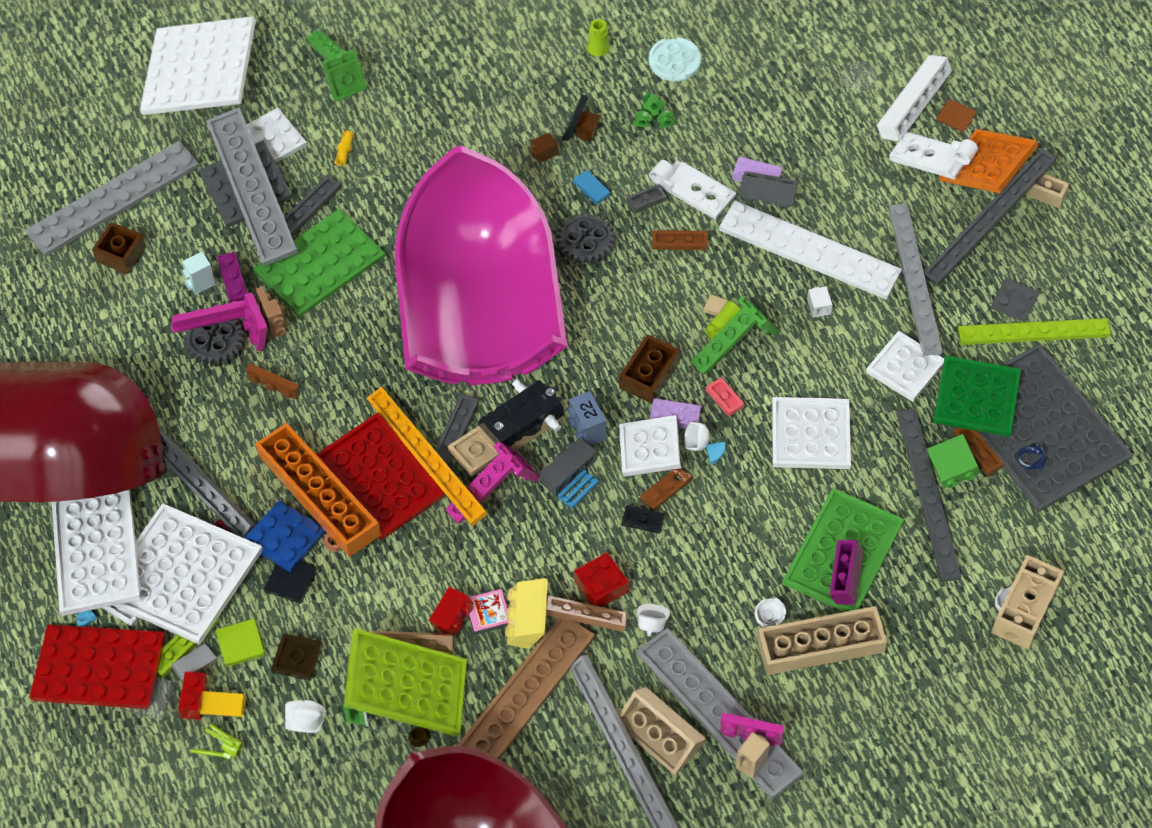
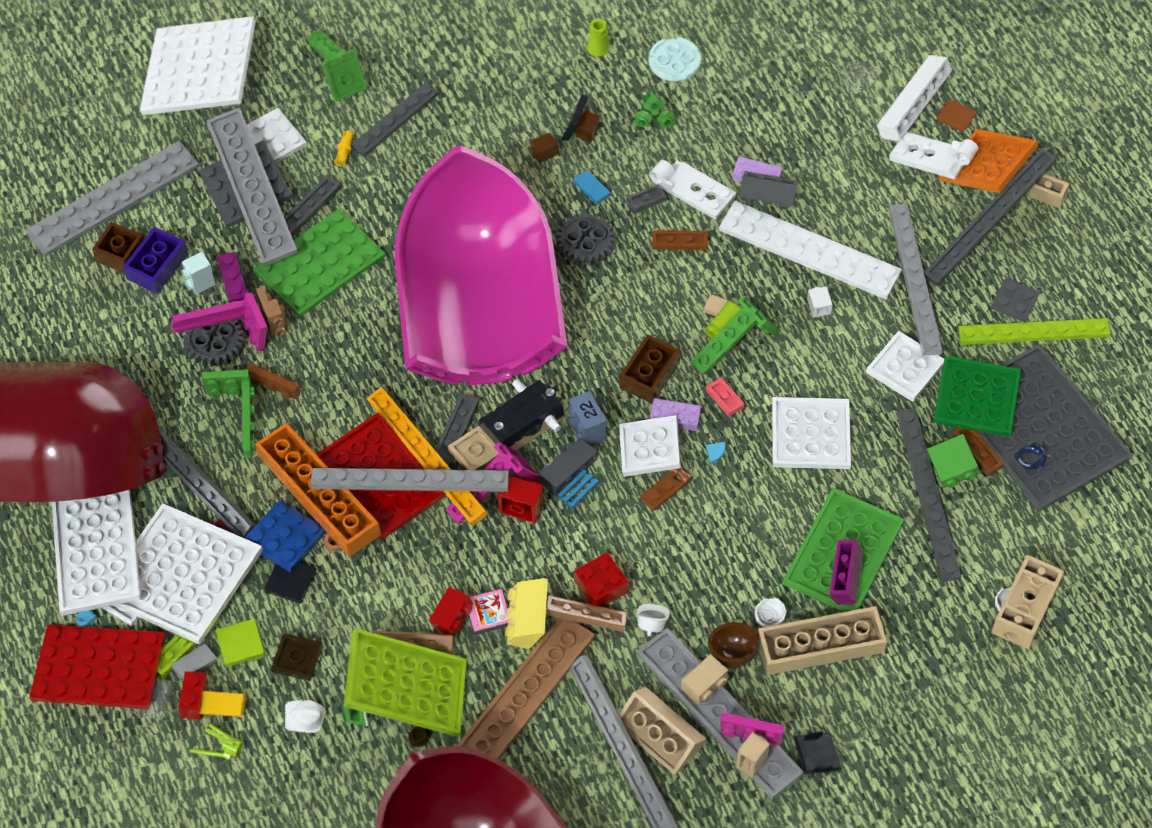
black plate [622,505,665,534] -> none
white hair [684,422,710,452] -> none
none -> dark purple brick [123,227,188,294]
none -> bright green bracket [202,369,256,458]
none -> light grey plate [310,468,509,492]
none -> dark grey plate [351,82,439,157]
none -> red brick [498,476,543,524]
none -> tan brick [681,654,728,705]
none -> reddish brown cylinder [707,622,759,668]
none -> black piece [793,731,842,774]

